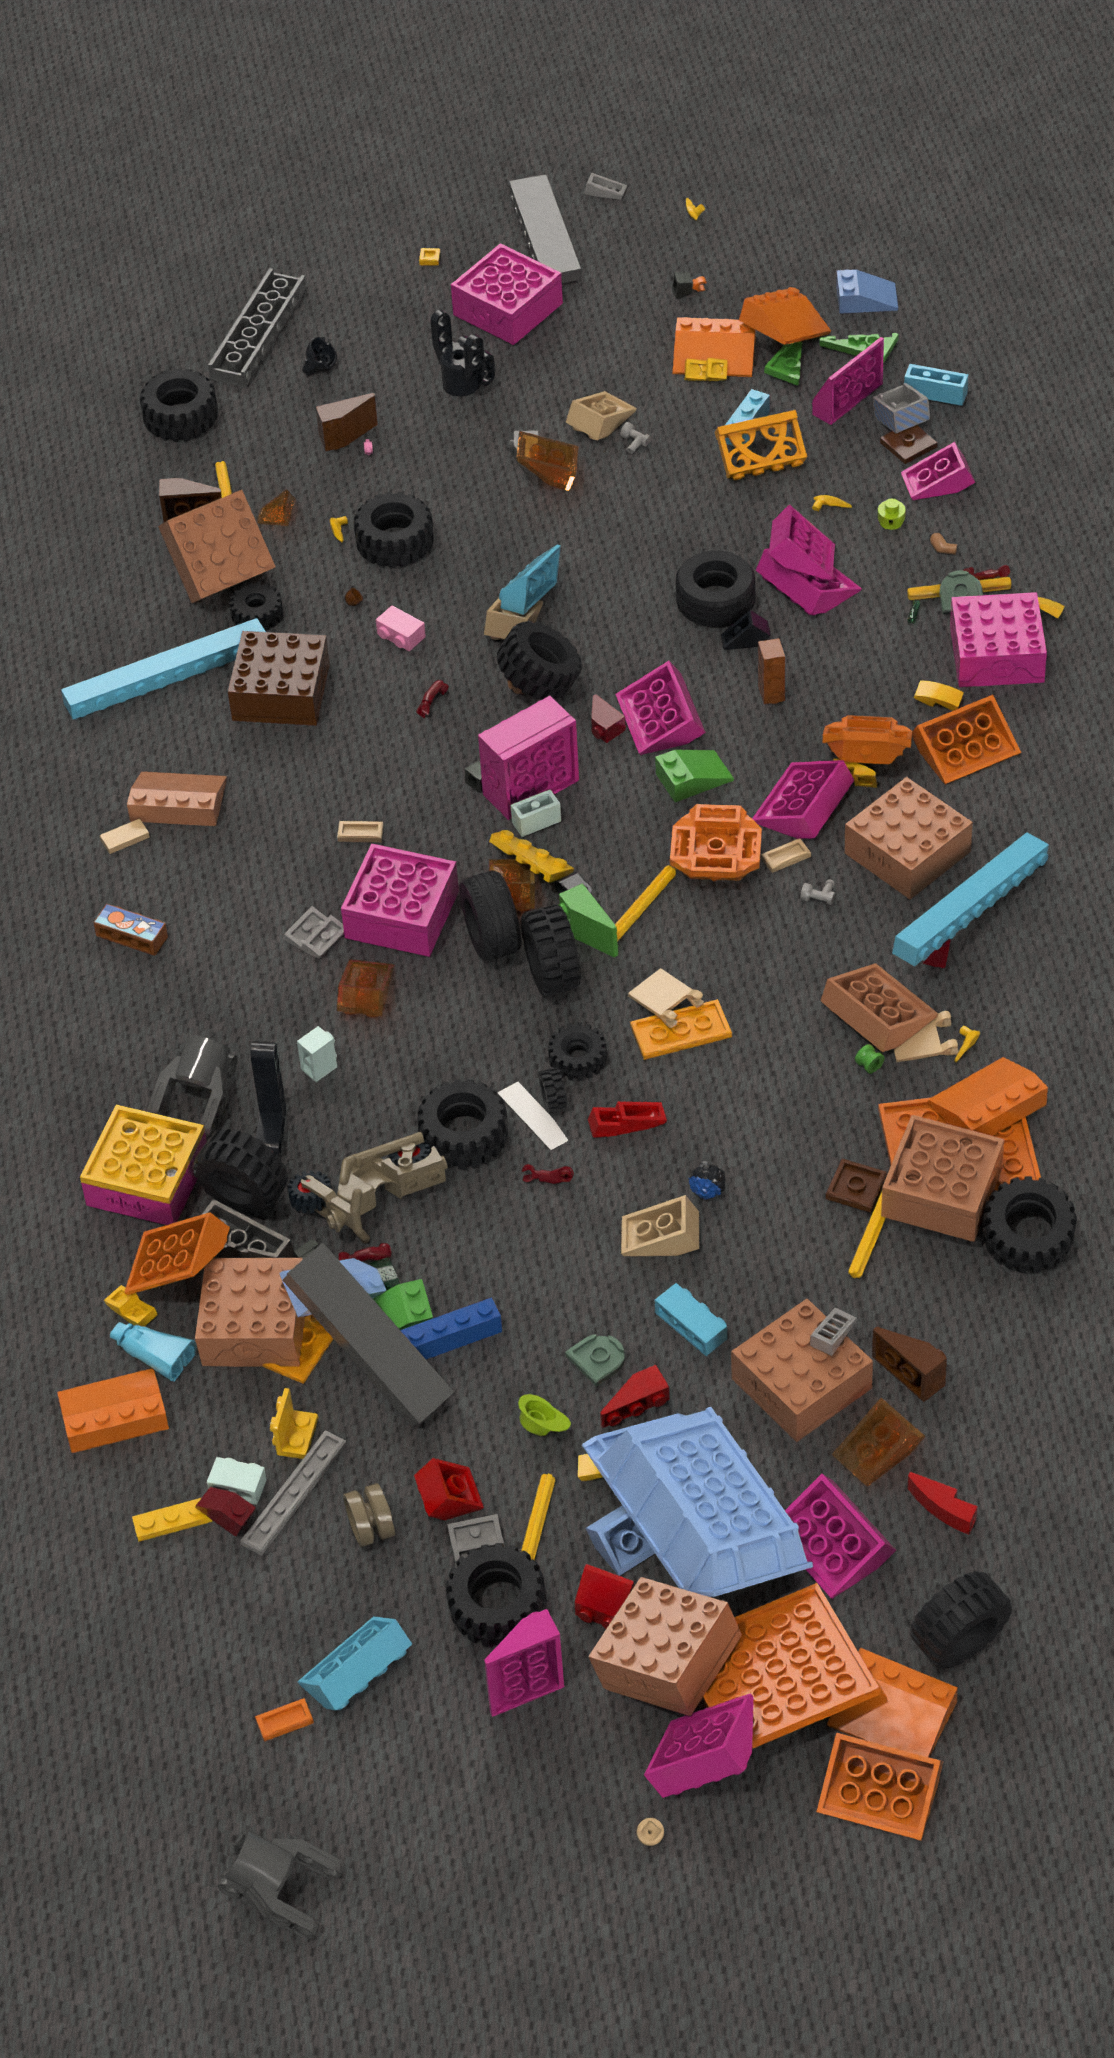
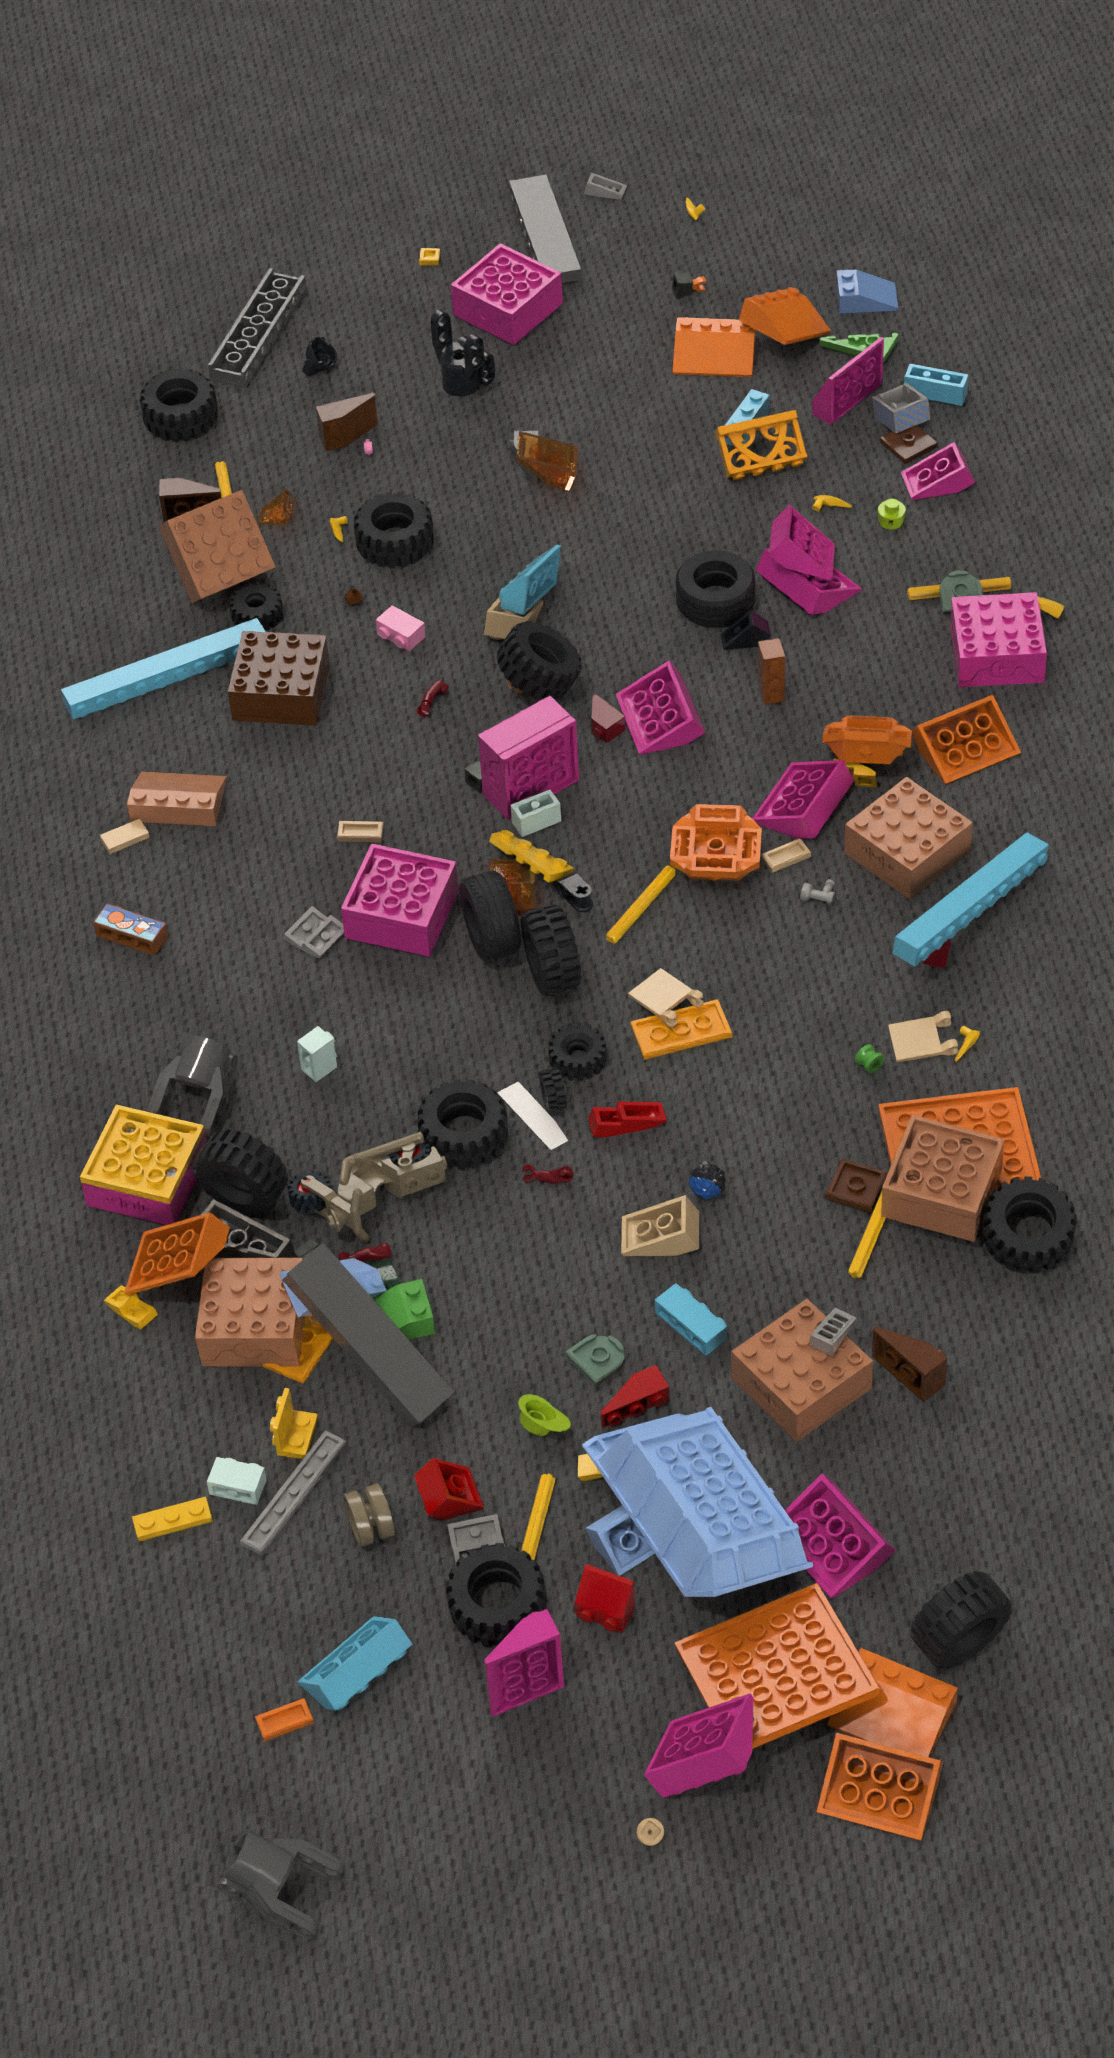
orange slope [57,1368,169,1453] -> none
medium azure piece [110,1322,197,1382] -> none
dark red slope [195,1487,256,1536] -> none
black beam [250,1041,286,1157] -> none
clear orange slope [337,959,394,1017] -> none
blue brick [400,1297,502,1359] -> none
bright green slope [558,883,618,957] -> none
tan slope [566,391,637,440] -> none
nougat piece [588,1577,742,1716] -> none
light grey piece [620,422,651,454] -> none
bright green slope [655,750,734,802] -> none
yellow slope [684,358,727,381] -> none
bright green wing [764,341,802,386] -> none
nougat slope [821,963,938,1052] -> none
clear orange slope [832,1398,925,1487] -> none
clear green pin [907,599,920,624] -> none
red slope [907,1472,978,1535] -> none
yellow slope [913,681,964,711] -> none
orange slope [928,1057,1048,1136] -> none
medium nougat arm [930,533,957,555] -> none
dark red arm [963,564,1010,580] -> none

